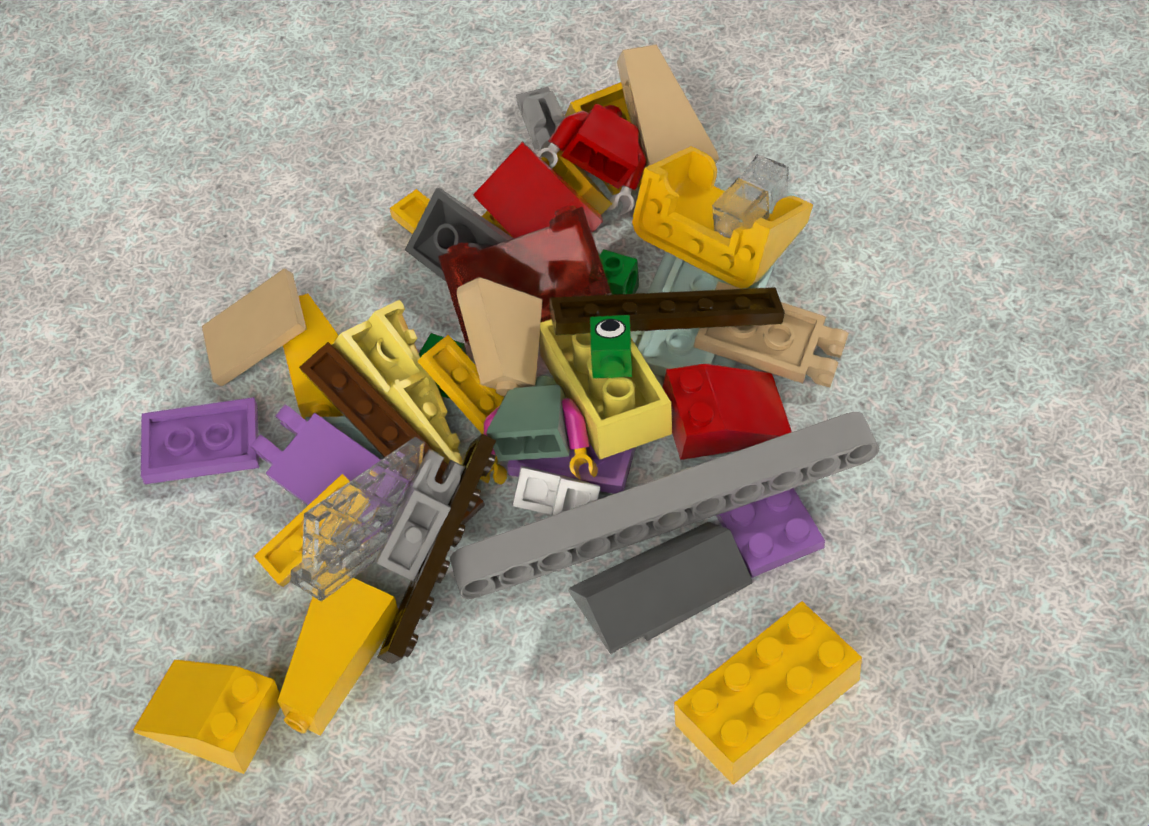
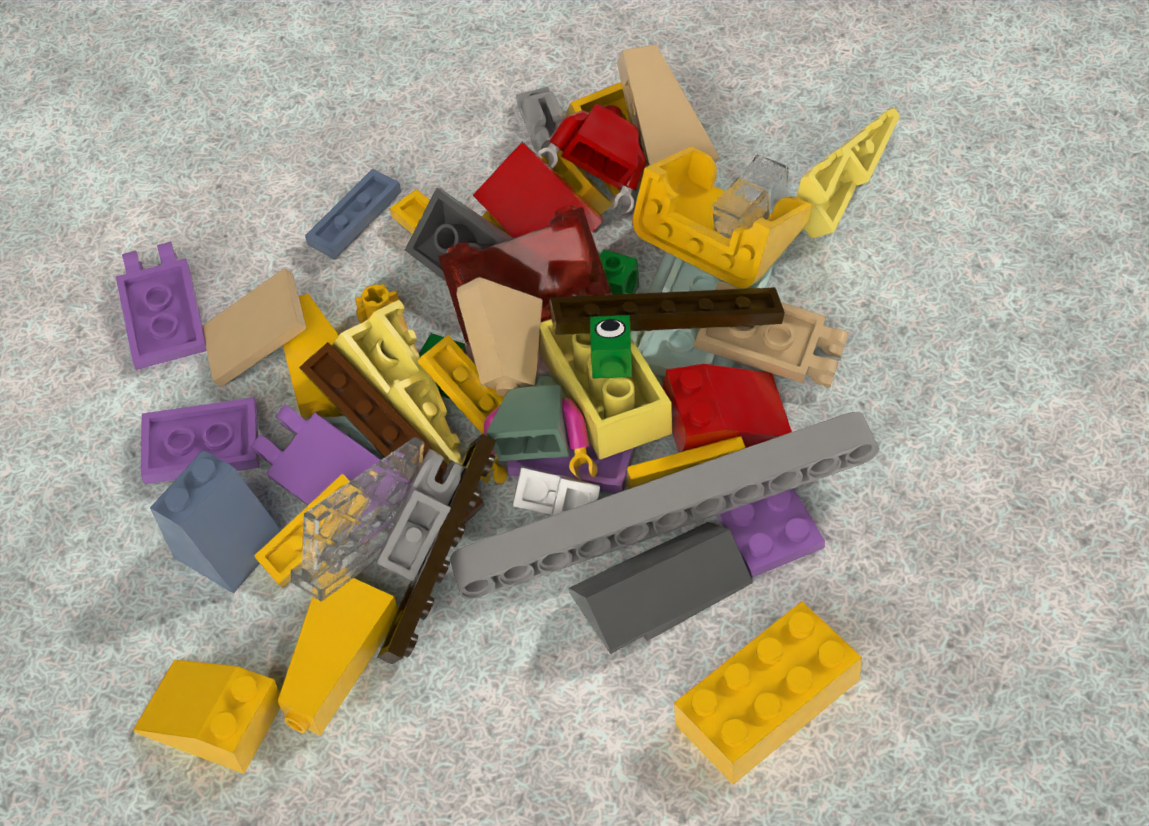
none -> medium lavender tile [116,241,207,370]
none -> sand blue slope [150,450,281,594]
none -> sand blue plate [305,169,401,259]
none -> yellow gear [355,284,399,323]
none -> yellow tile [627,436,745,489]
none -> light yellow wedge [796,107,900,238]

